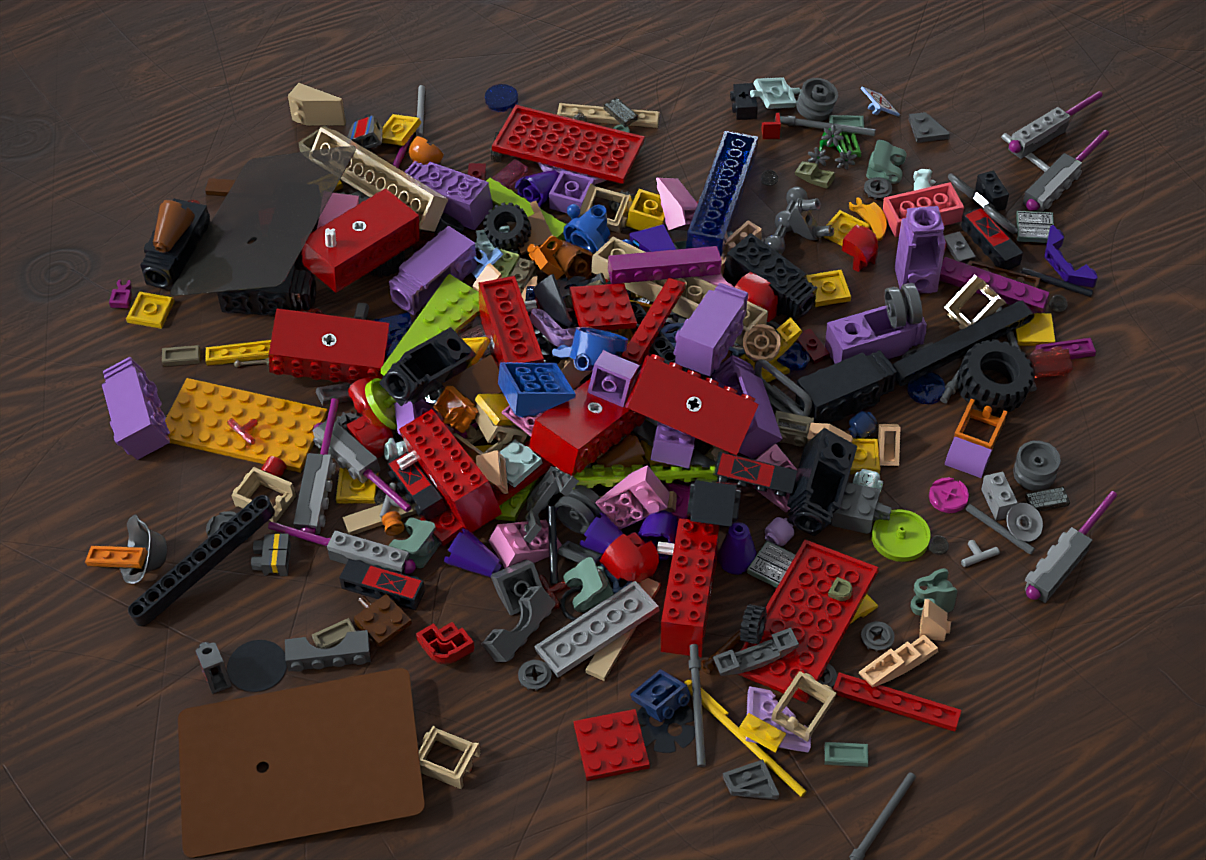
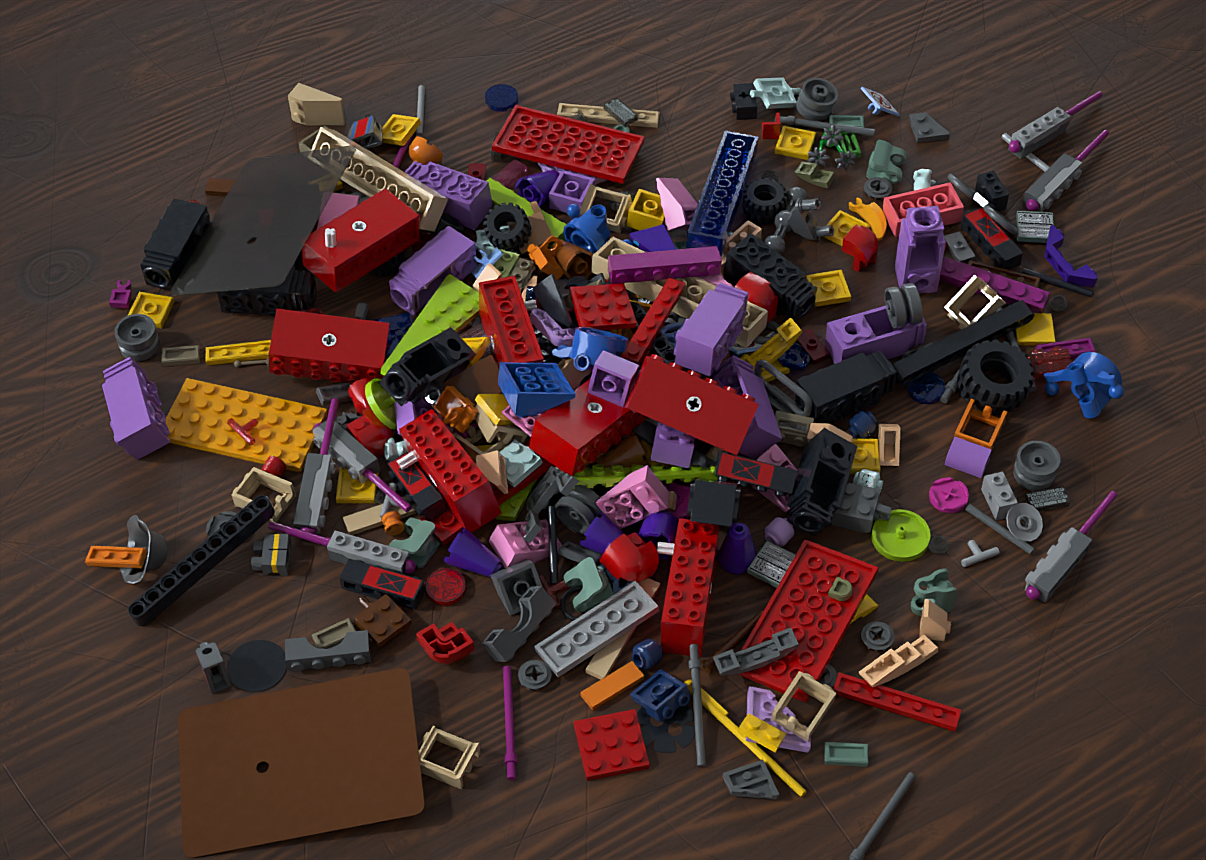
dark orange cone [153,200,195,253] -> none
black tyre [740,604,767,644] -> none
light nougat cylinder [743,324,781,362] -> none
none -> dark grey wheel [114,314,160,361]
none -> red tile [425,568,466,606]
none -> magenta bar [503,666,517,781]
none -> orange tile [581,661,644,711]
none -> dark blue head [632,639,663,670]
none -> black tyre [742,178,787,225]
none -> yellow tile [775,126,816,160]
none -> blue piece [1044,352,1124,418]

